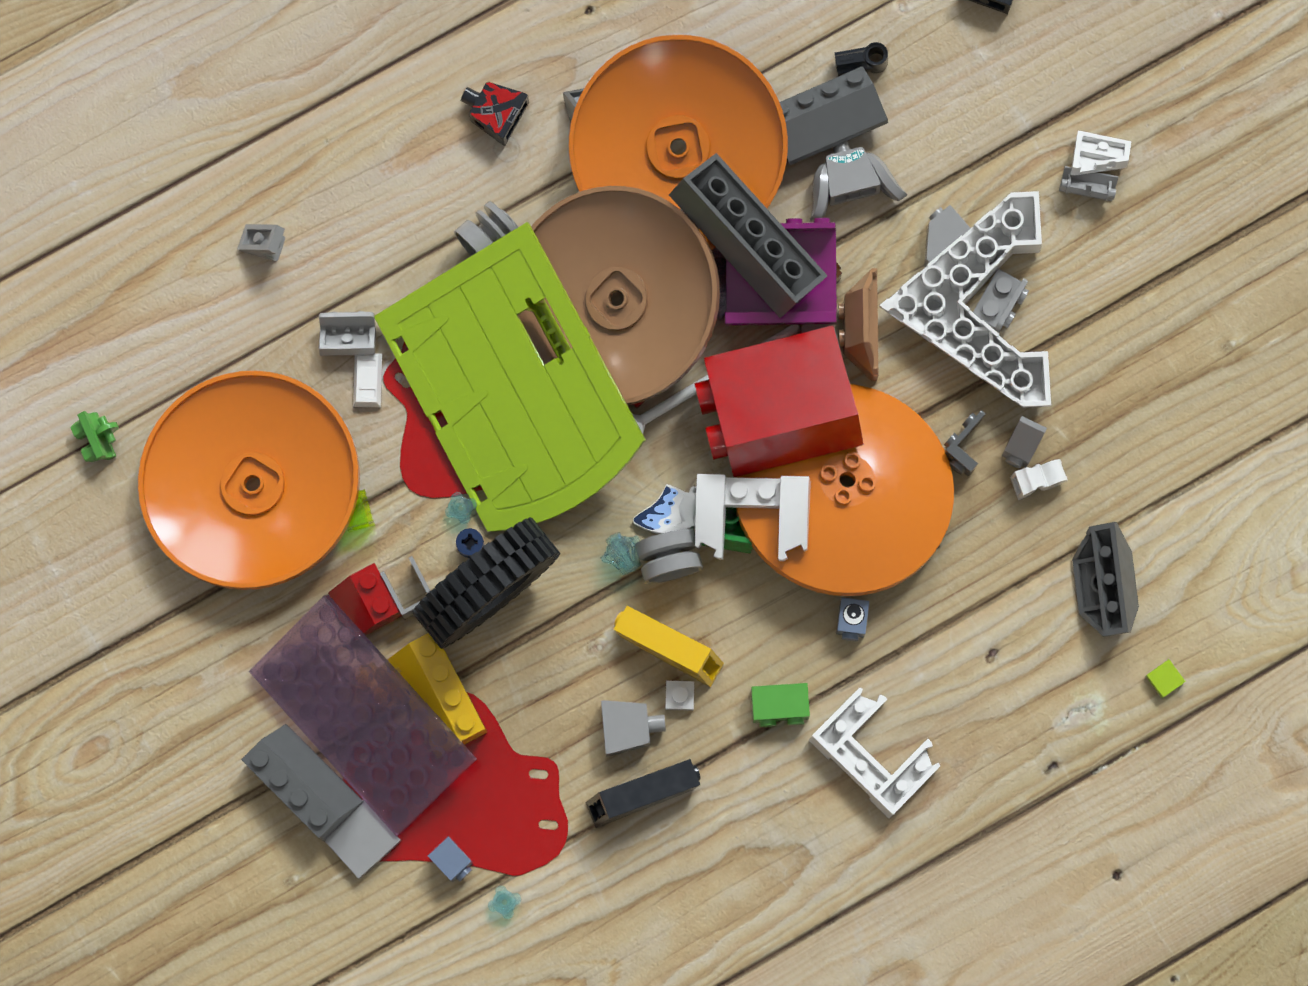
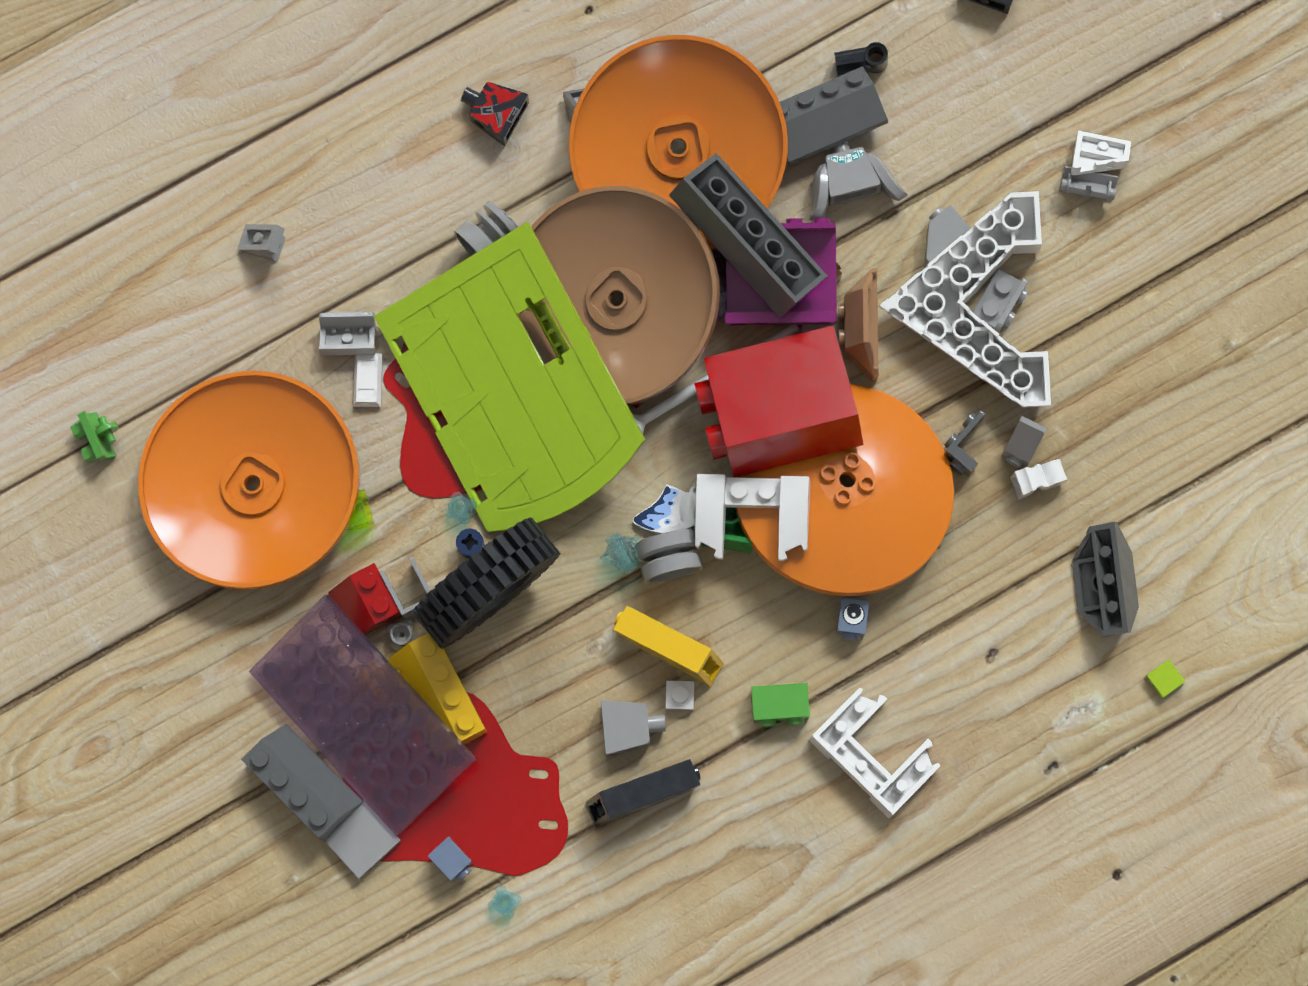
none -> light grey plate [387,619,418,651]

